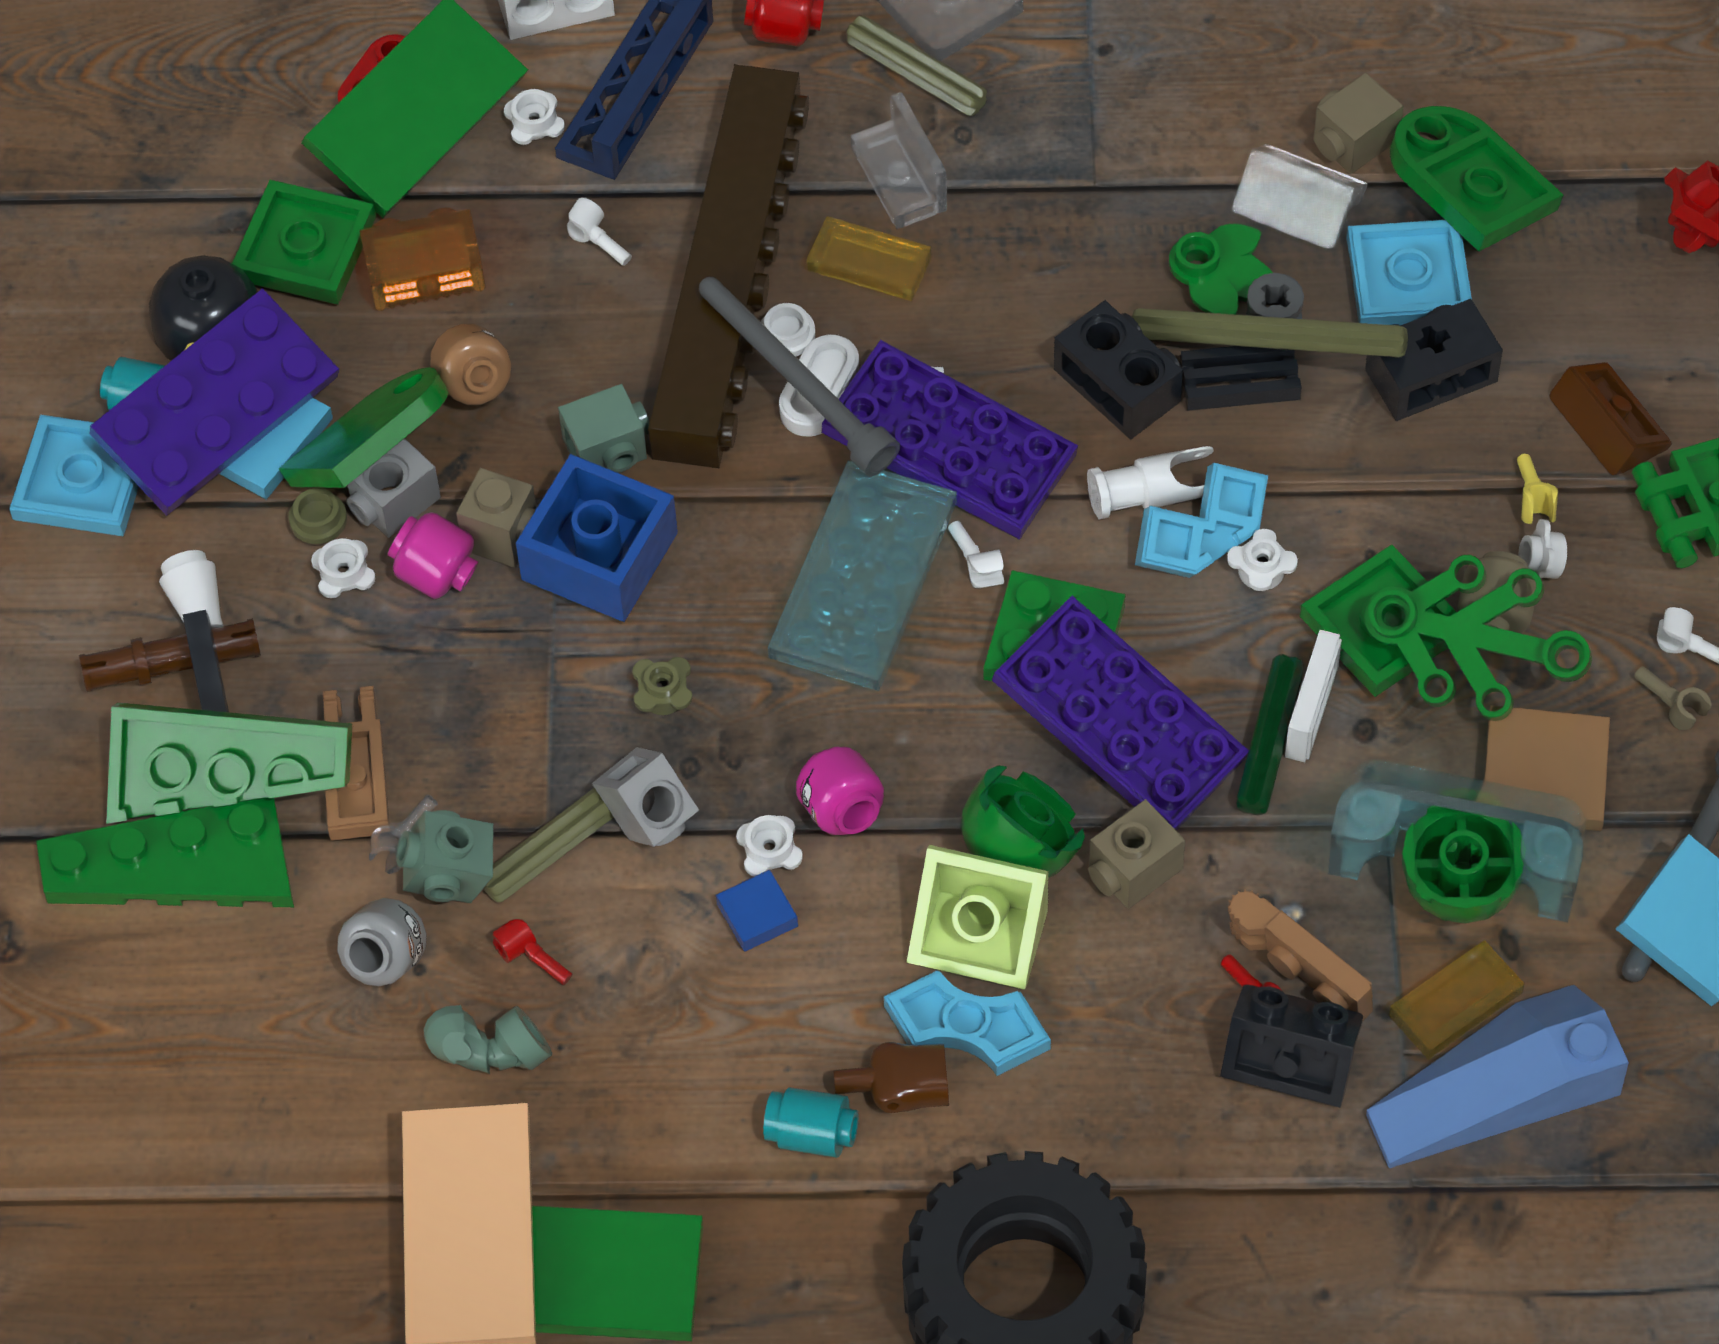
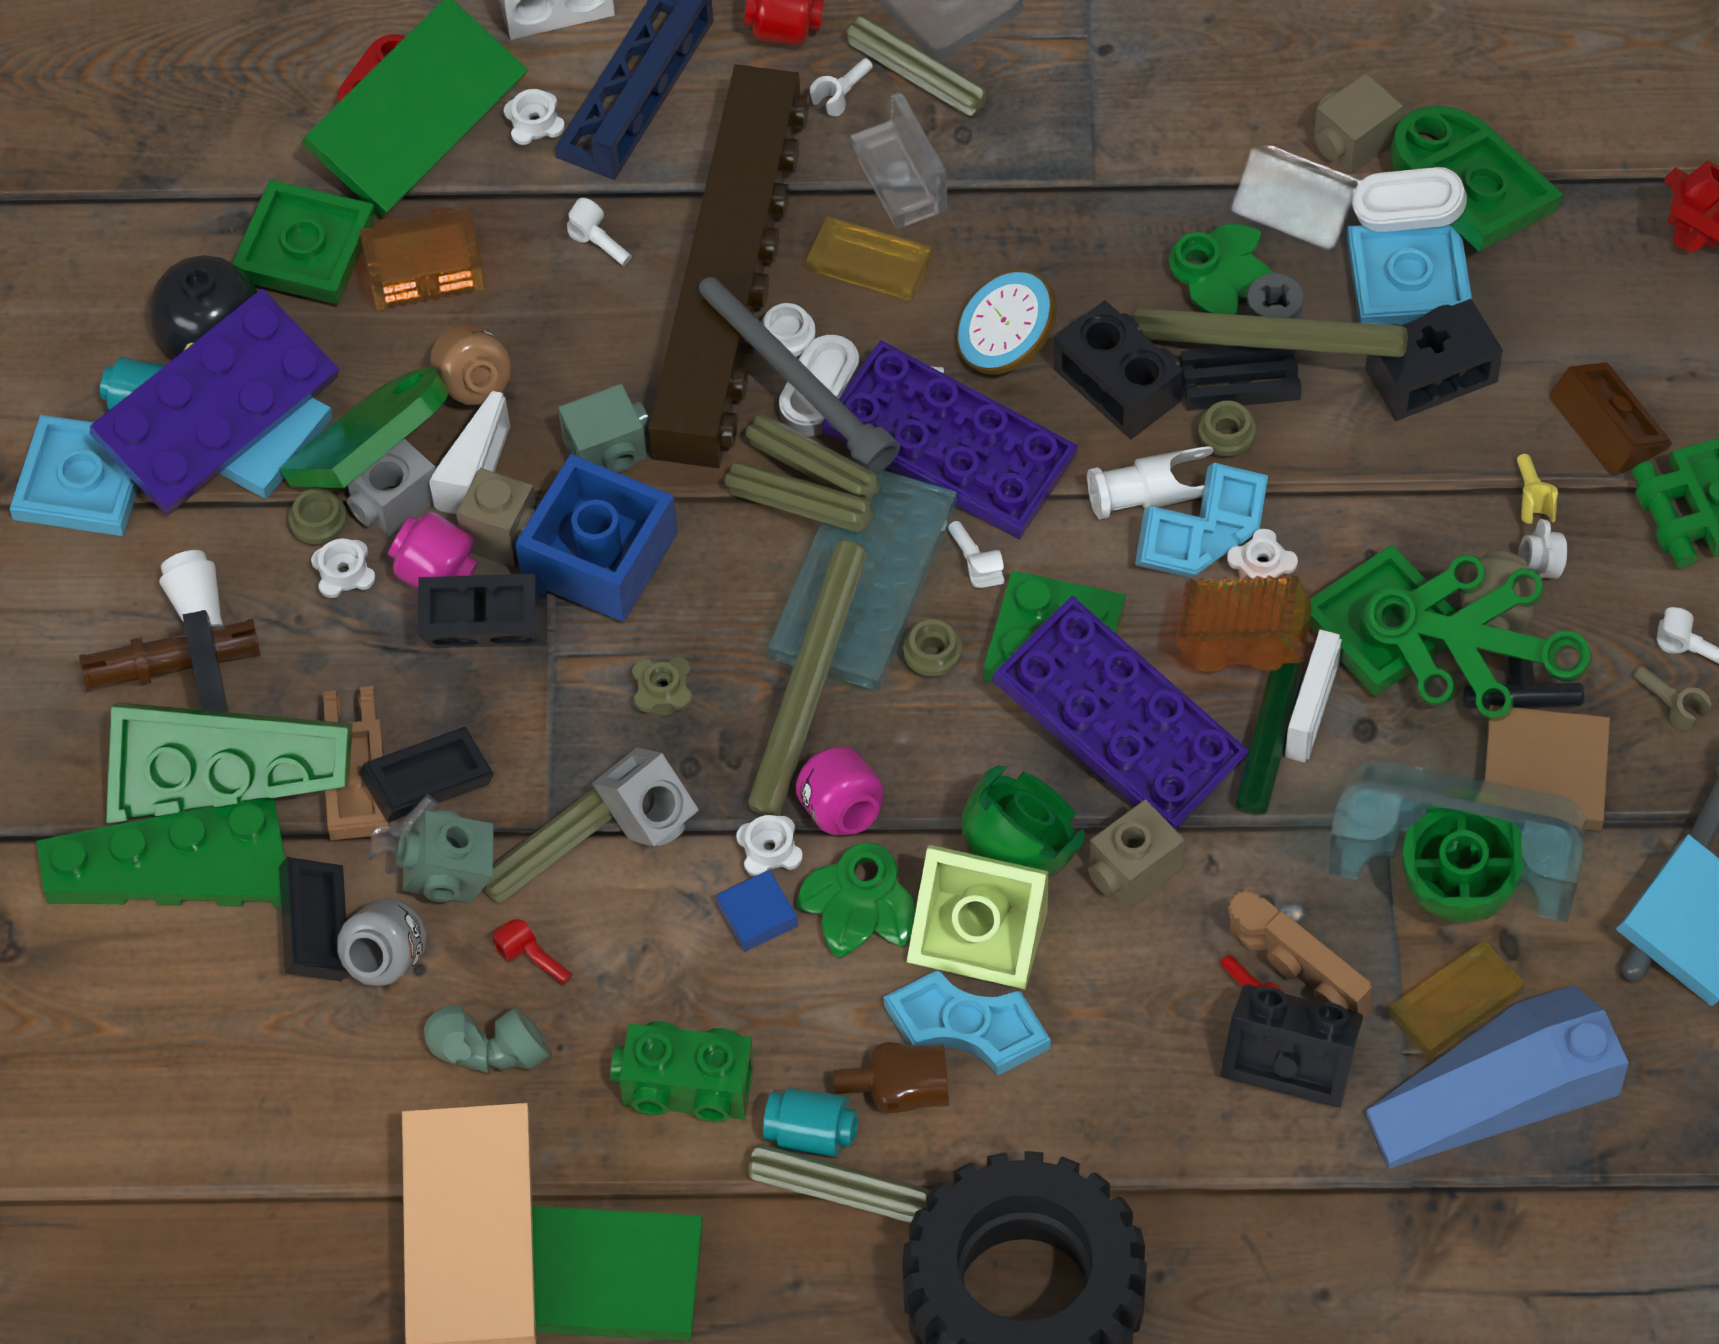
none -> black tile [279,857,348,982]
none -> black tile [359,726,494,822]
none -> black brick [418,574,547,648]
none -> white slope [429,391,510,514]
none -> green brick [611,1021,754,1123]
none -> olive axle [724,462,875,533]
none -> olive axle [745,414,881,503]
none -> olive axle [748,540,867,816]
none -> olive axle [748,1144,930,1223]
none -> green plate [797,842,916,958]
none -> white hand [810,58,873,117]
none -> olive plate [903,619,962,676]
none -> piece [956,270,1057,375]
none -> clear orange brick [1175,574,1312,672]
none -> olive plate [1198,401,1256,456]
none -> white tile [1352,167,1467,232]
none -> black piece [1463,656,1584,709]

